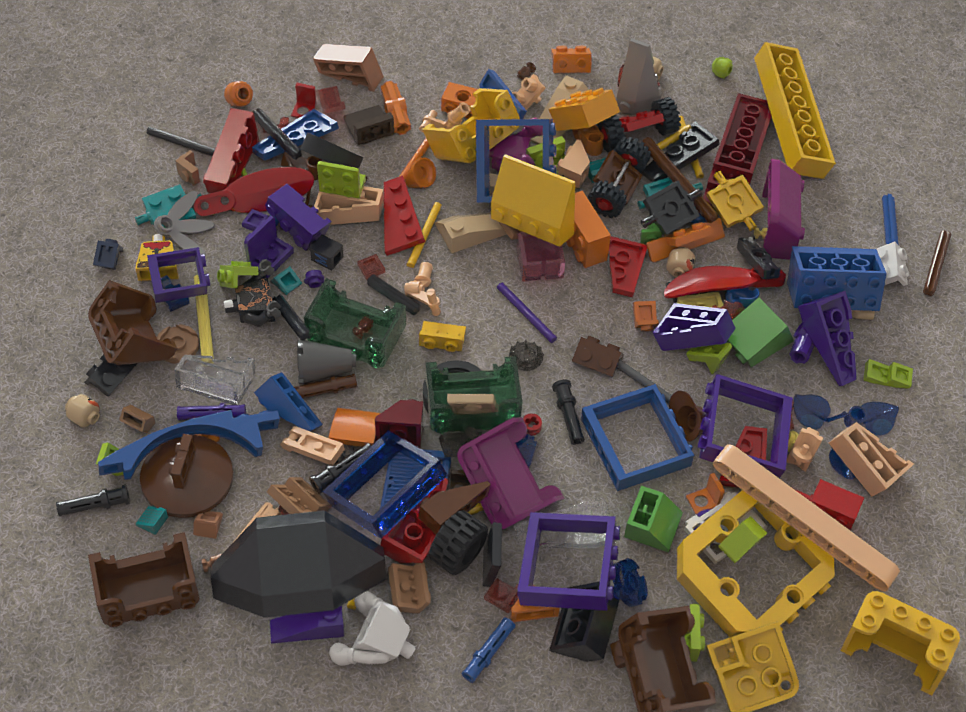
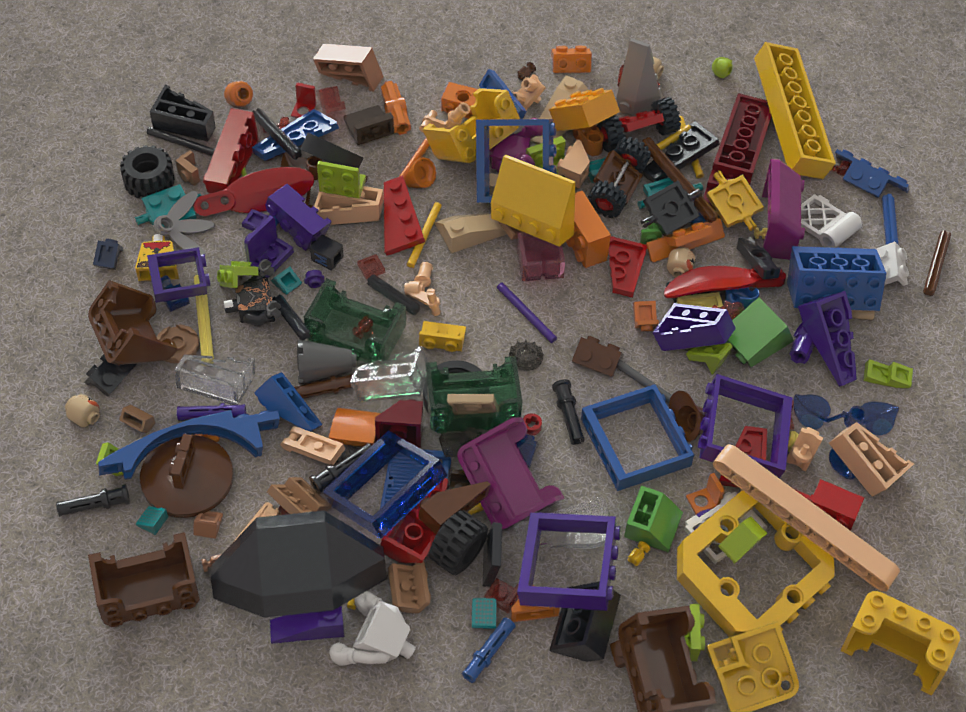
clear blue plate [613,558,648,607] -> none
none -> black tyre [120,145,175,199]
none -> black wedge [150,84,216,142]
none -> clear wedge [350,346,430,402]
none -> teal slope [472,598,496,629]
none -> yellow piece [628,541,651,566]
none -> white piece [801,194,862,248]
none -> clear red hand [831,161,850,176]
none -> blue bracket [835,149,909,198]

